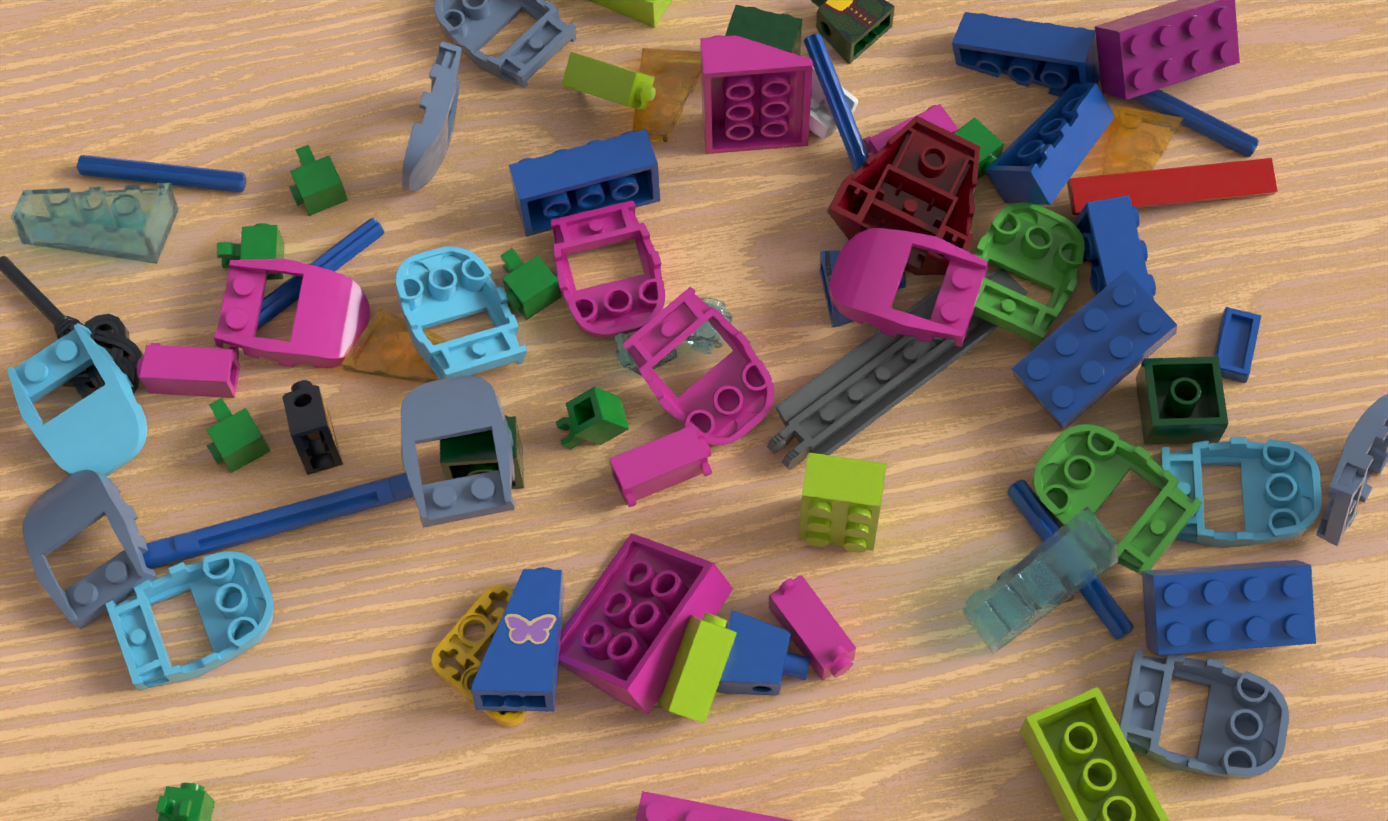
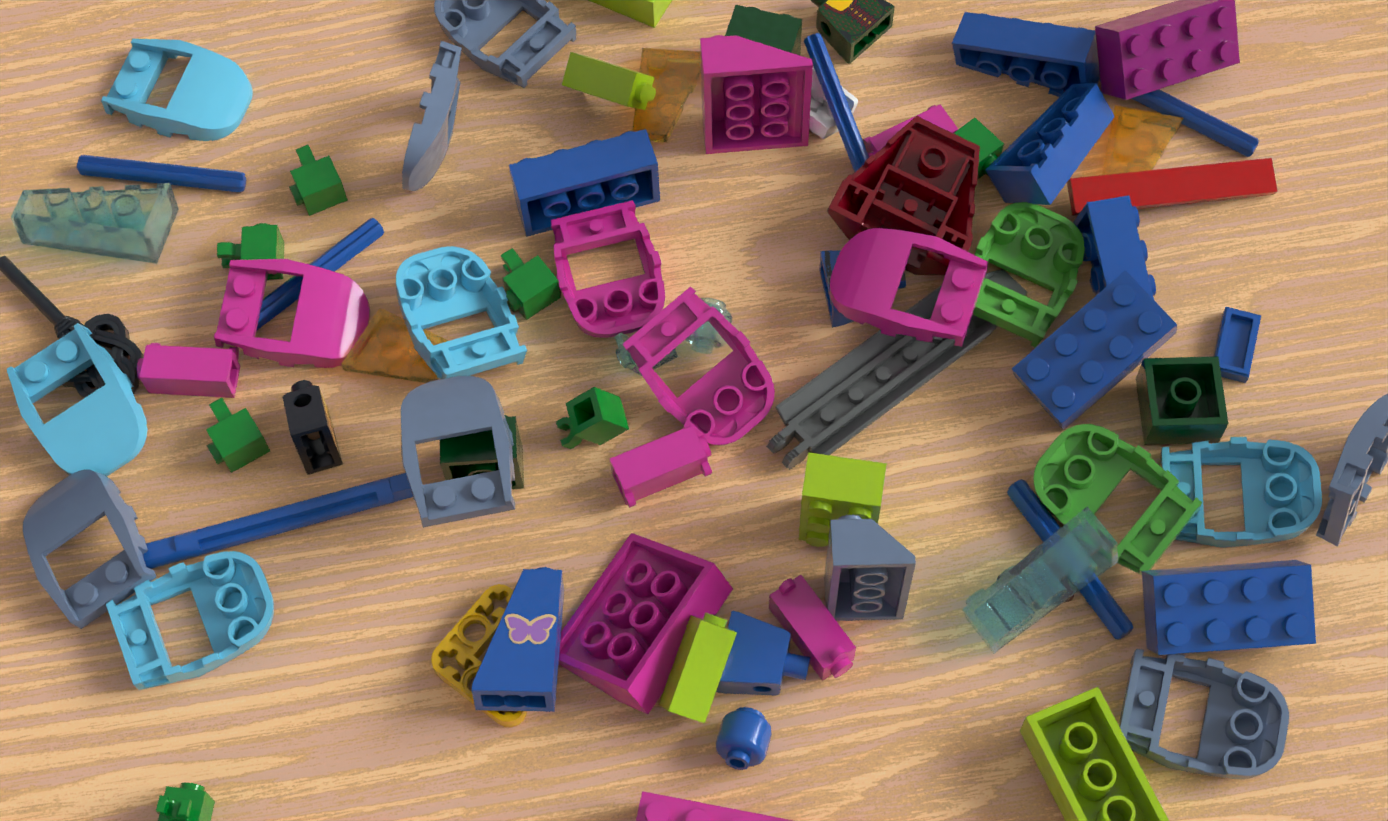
none -> medium azure slope [101,39,253,141]
none -> blue head [716,707,772,770]
none -> sand blue slope [824,515,916,621]

